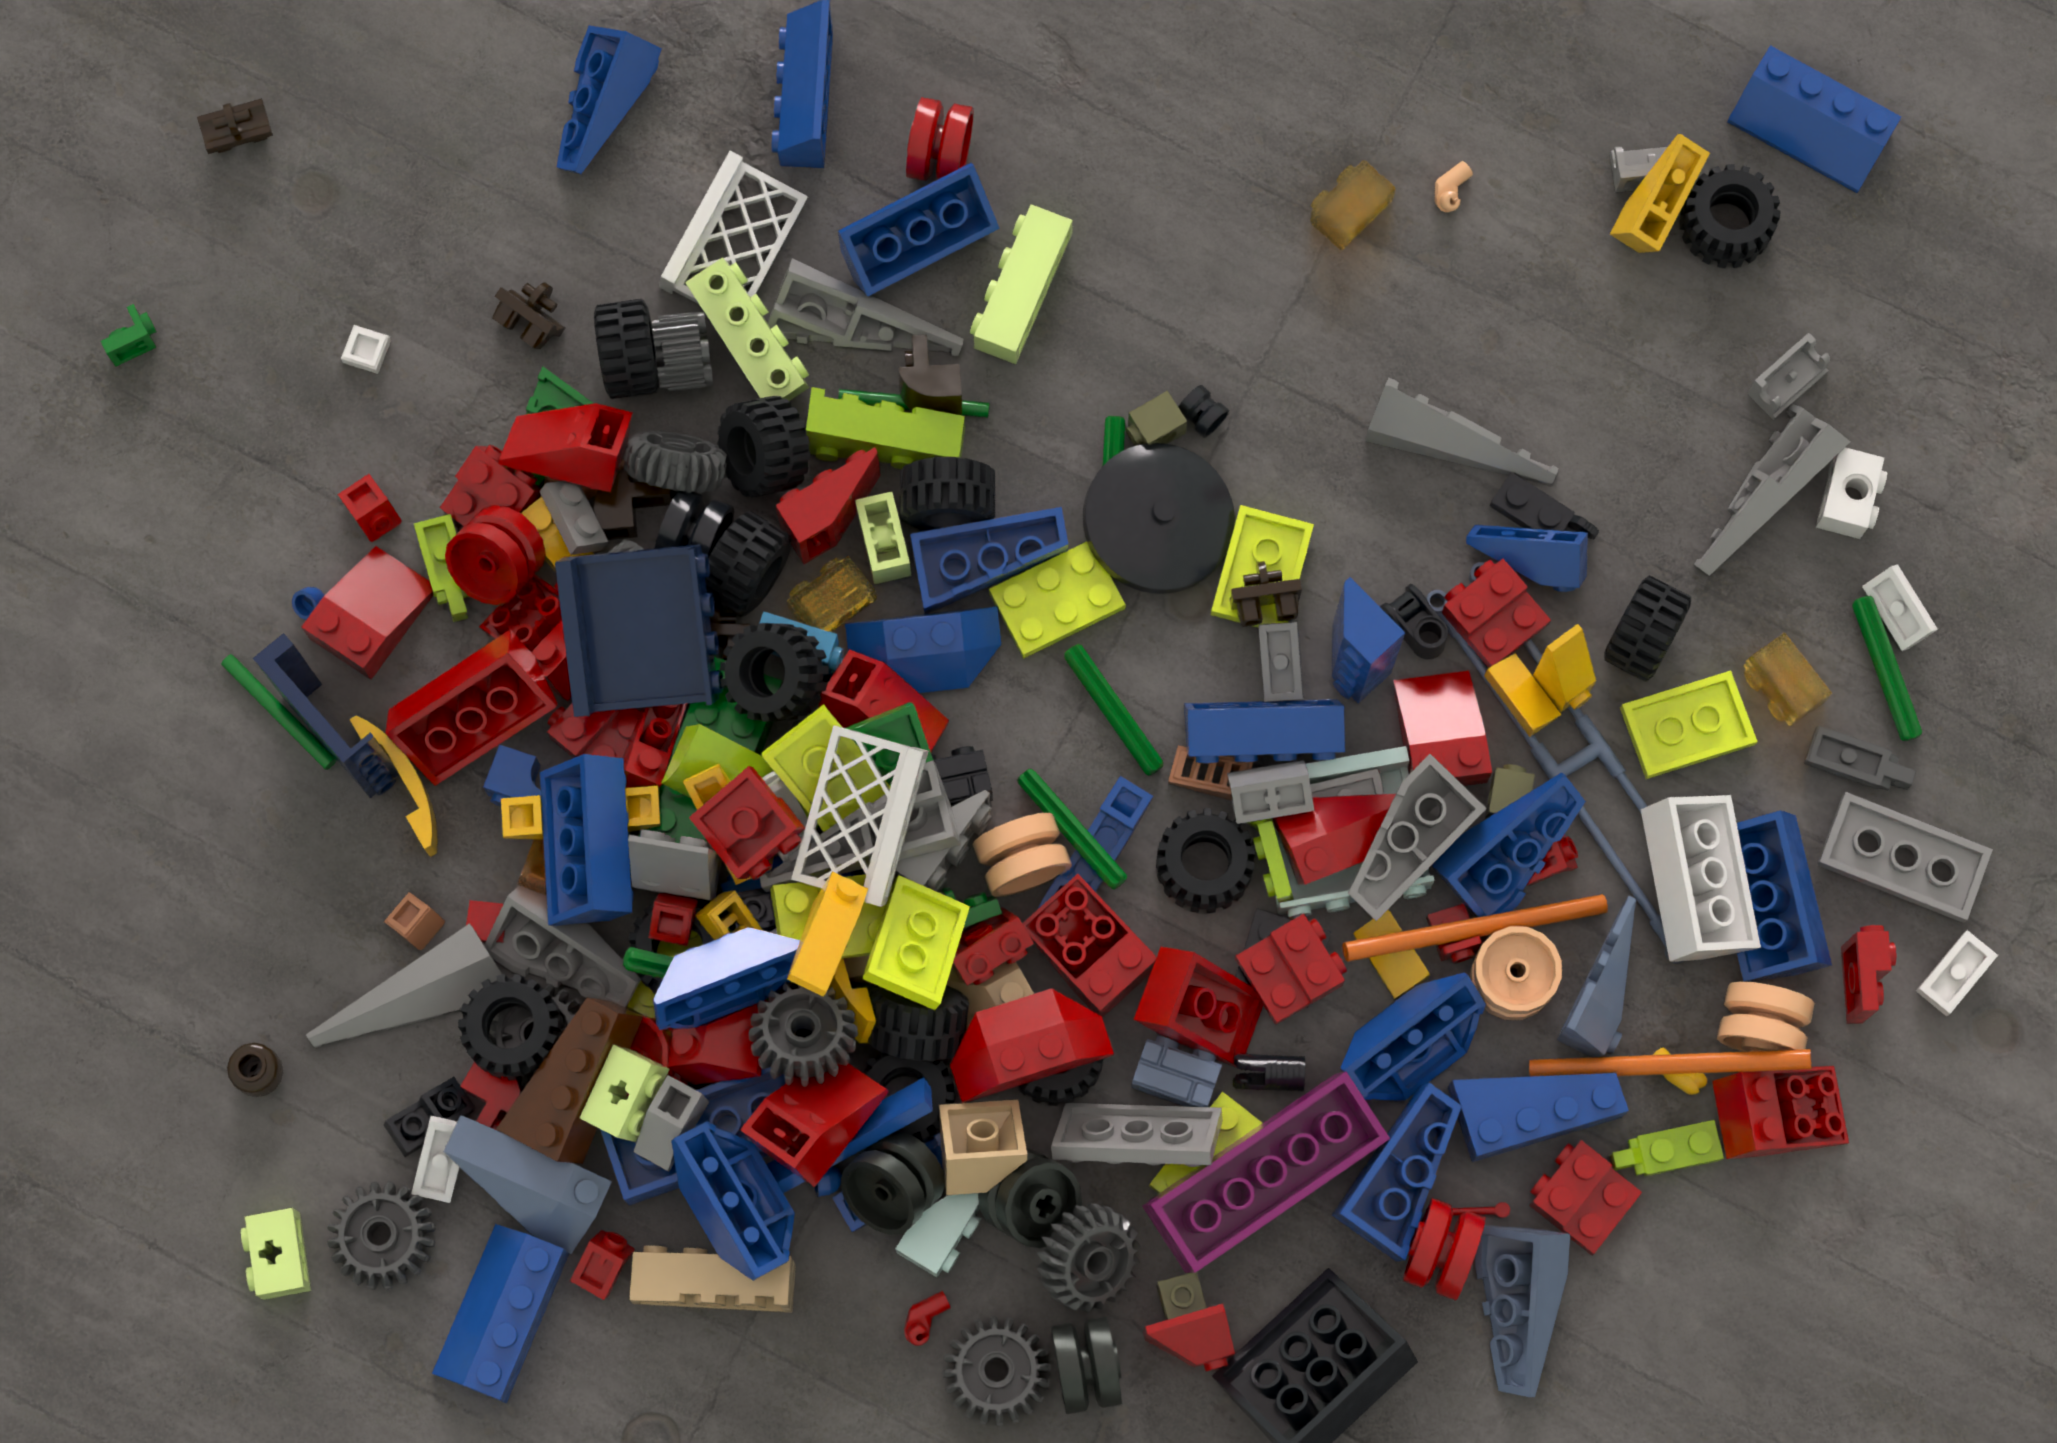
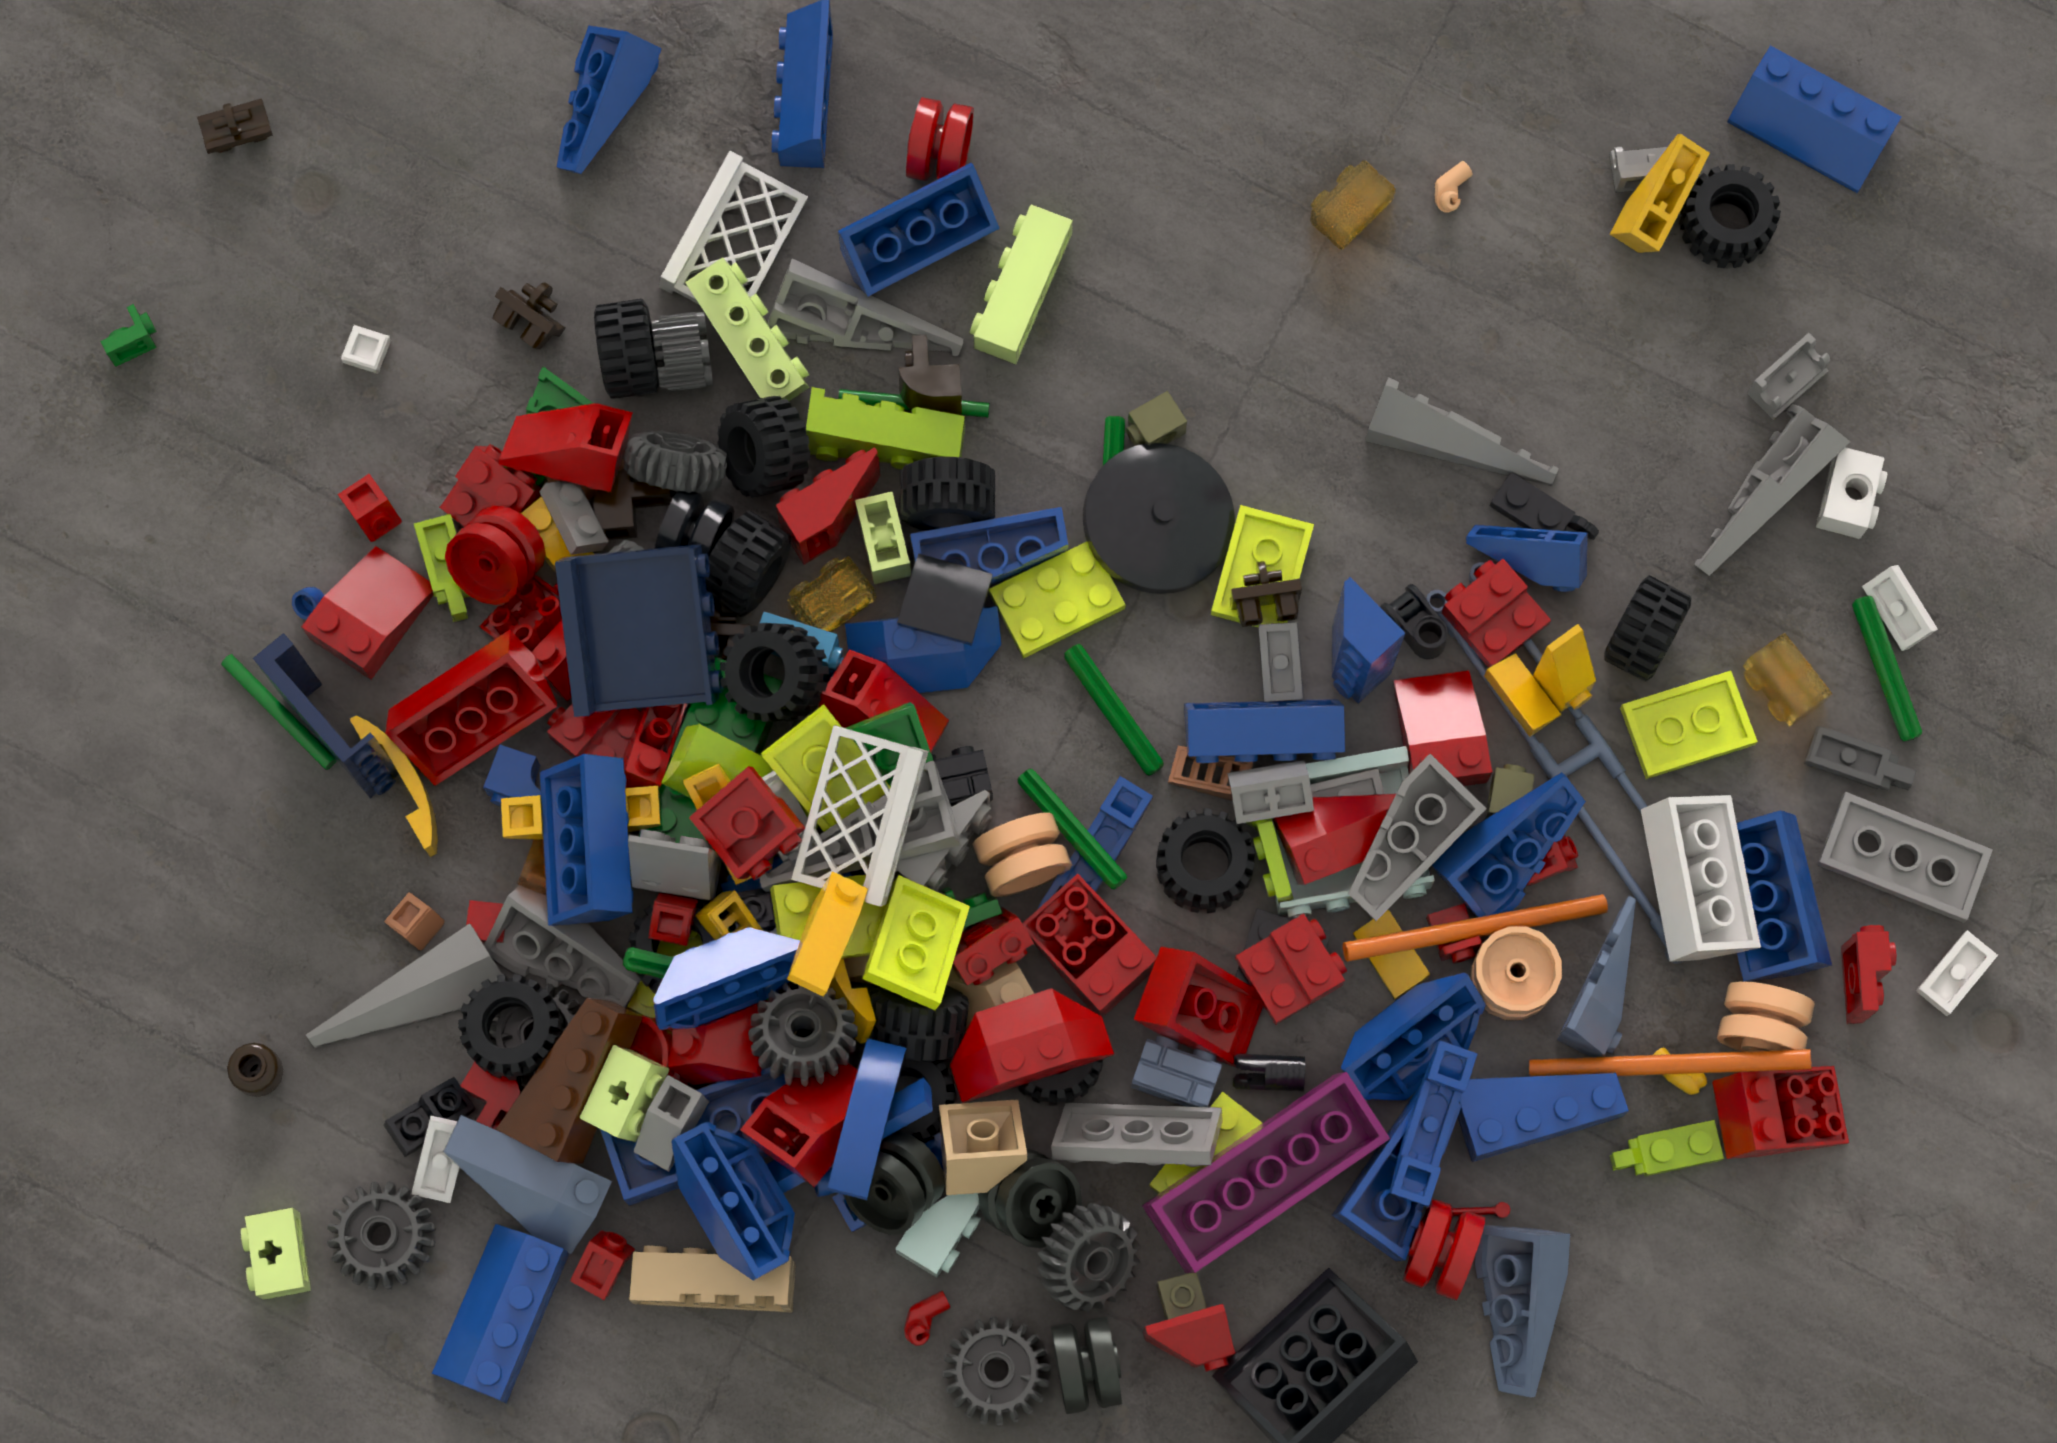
black wheel [1178,385,1230,438] -> none
red plate [1529,1140,1642,1255] -> none
none -> blue slope [827,1038,906,1200]
none -> black slope [897,553,993,646]
none -> blue slope [1390,1040,1477,1207]

